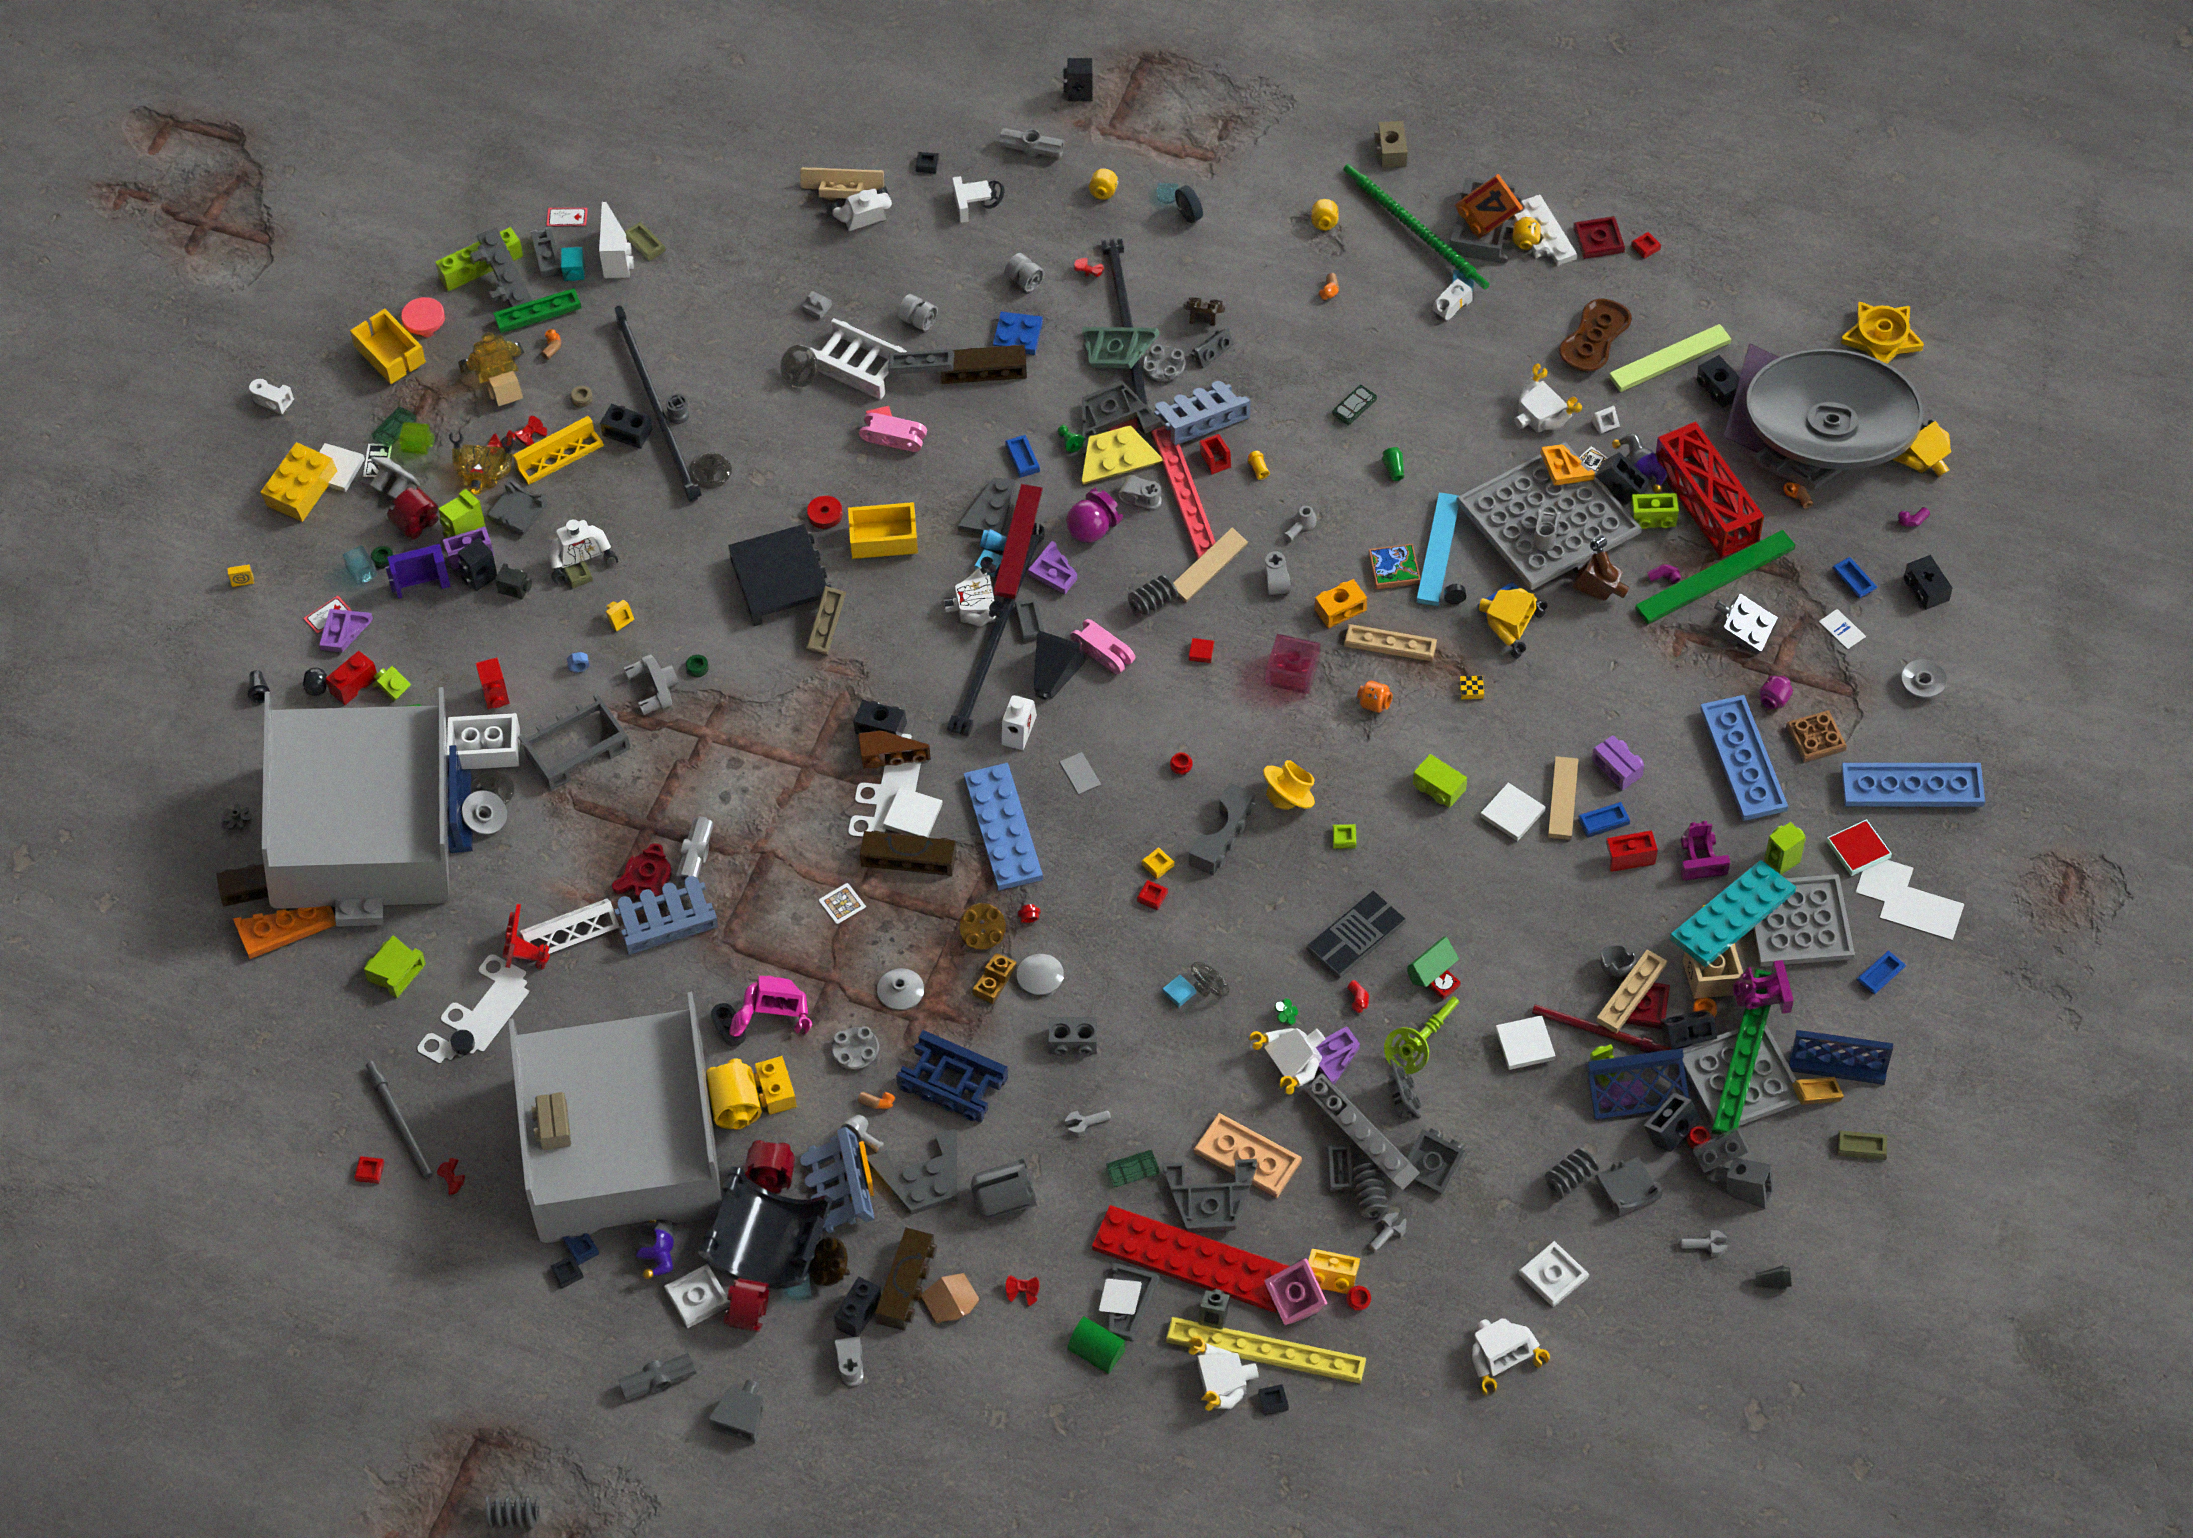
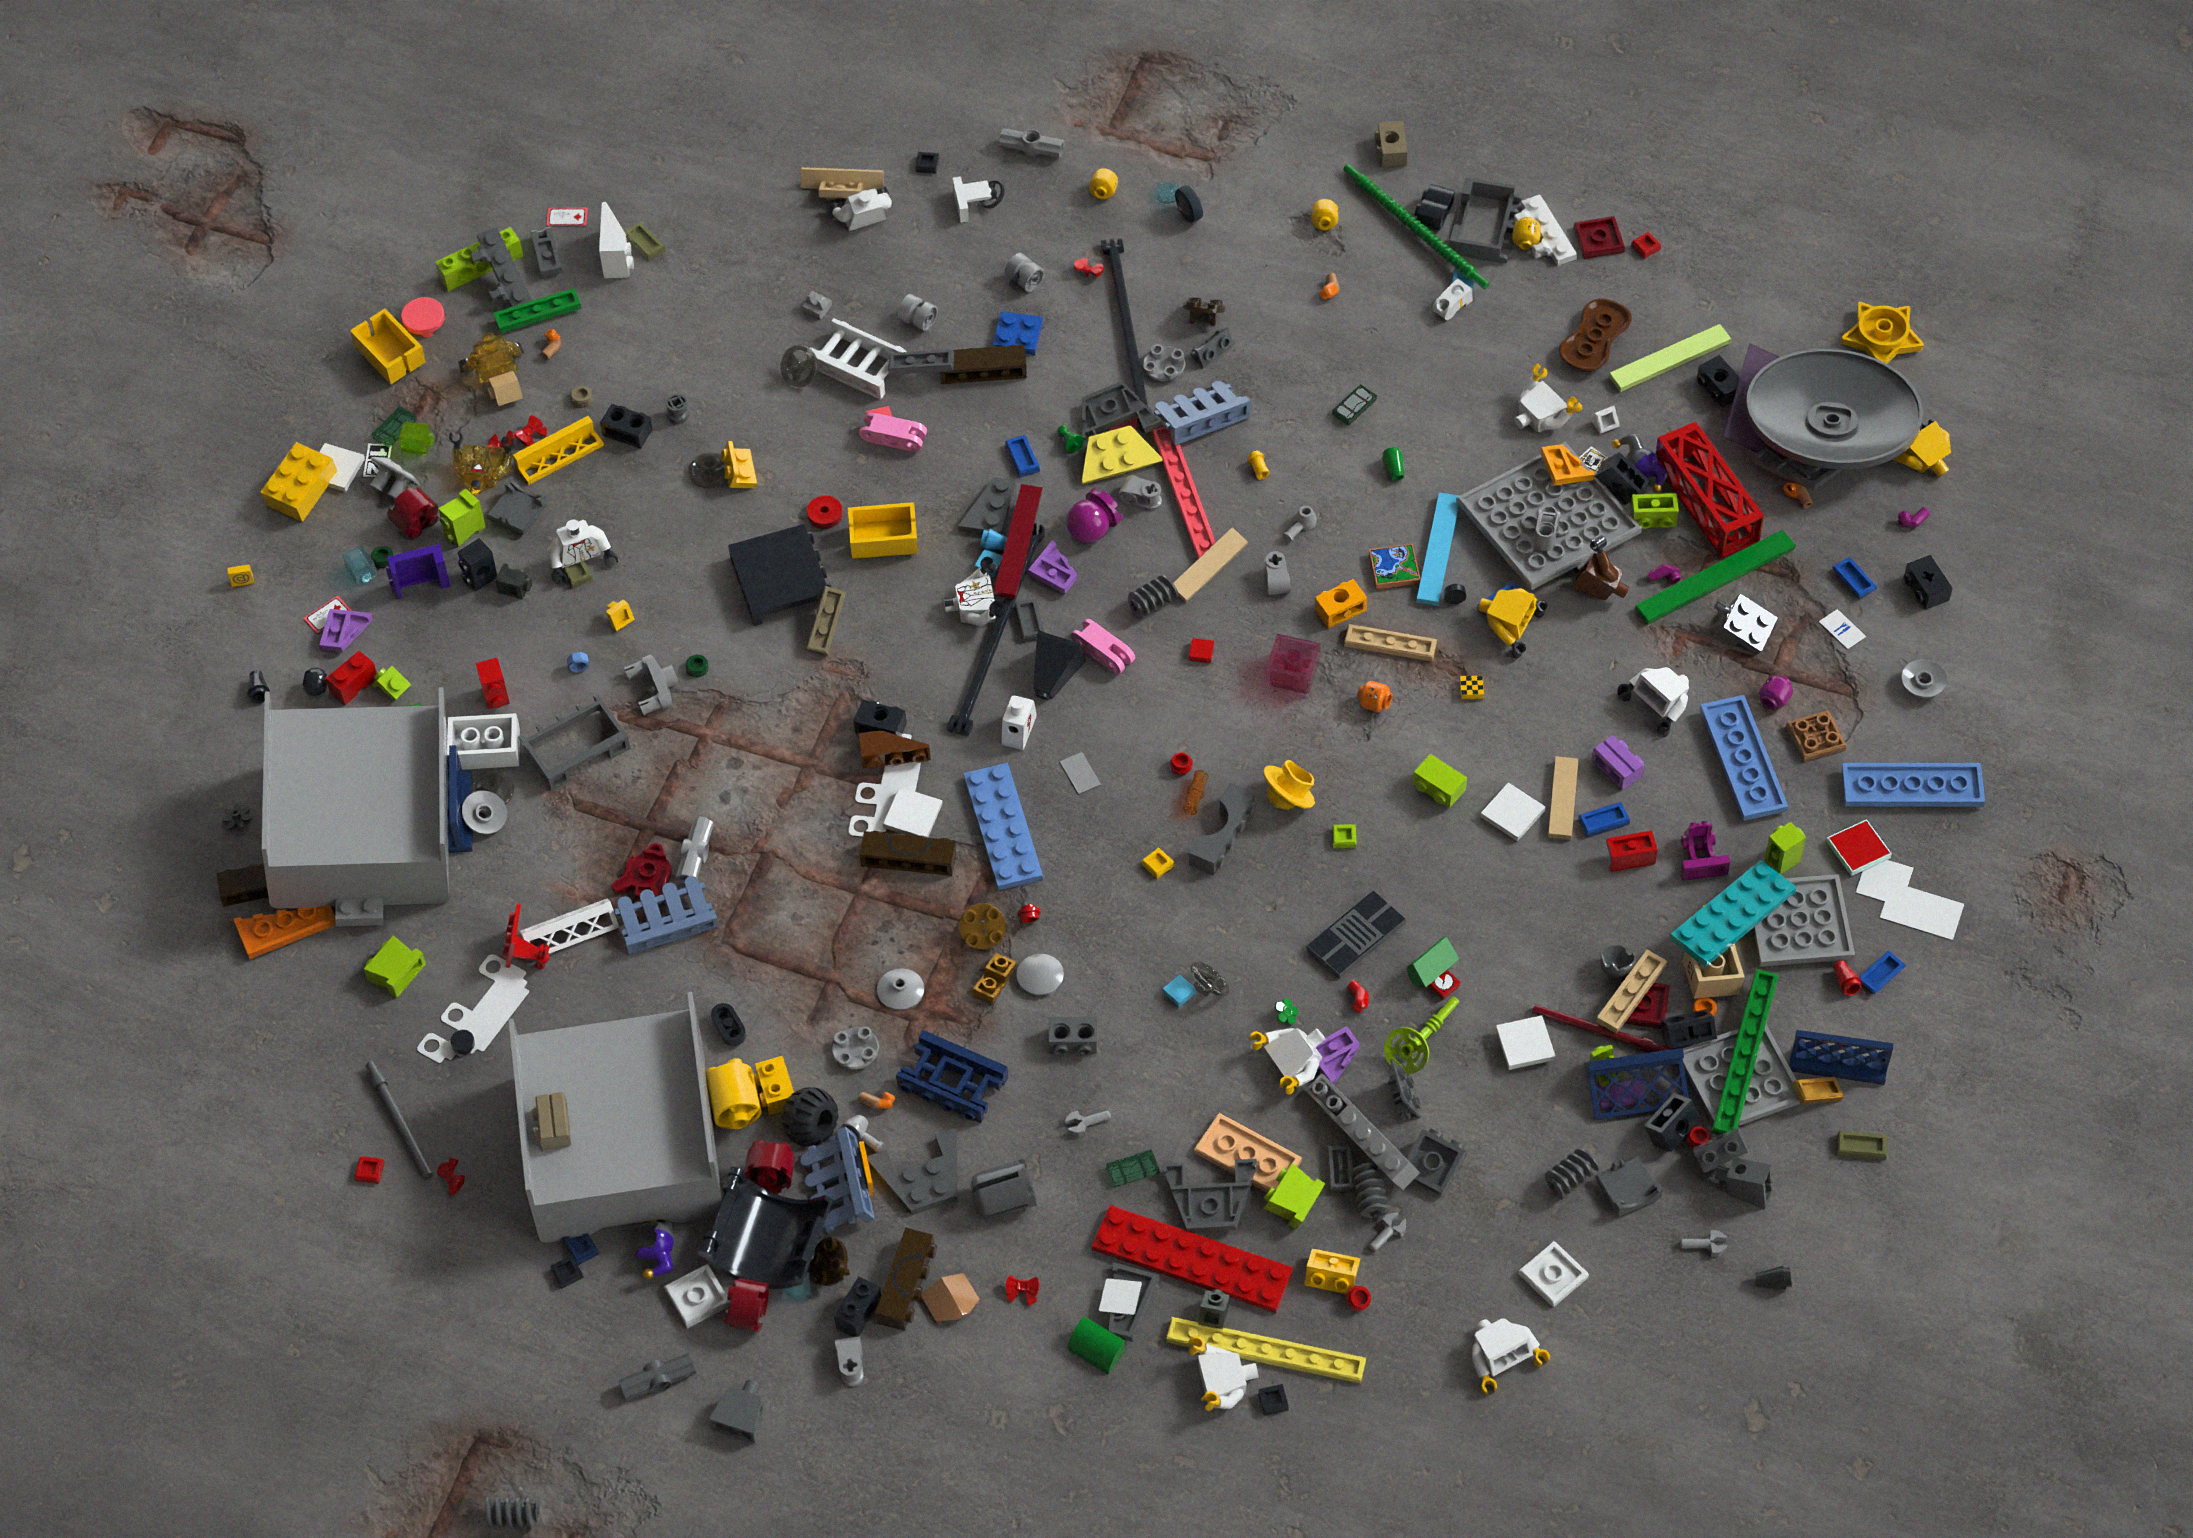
white leg [249,379,294,414] -> none
medium lavender brick [443,527,494,570] -> none
teal brick [561,247,585,281] -> none
black hinge [615,306,702,502] -> none
dark pink torso [729,976,812,1037] -> none
sticker [819,883,866,924] -> none
black brick [1063,58,1093,101] -> none
sand green wing [1082,327,1160,368] -> none
red tile [1137,880,1168,910] -> none
red window [1199,434,1231,475] -> none
bright pink slope [1264,1259,1327,1325] -> none
orange slope [1455,174,1523,239] -> none
magenta tile [1732,960,1794,1014] -> none
none -> yellow bracket [721,441,757,489]
none -> black wheel [781,1087,839,1146]
none -> clear orange pin [1183,770,1209,815]
none -> lime hips [1263,1163,1325,1229]
none -> black brick [1414,184,1455,230]
none -> white torso [1617,667,1689,737]
none -> red cone [1833,961,1862,996]

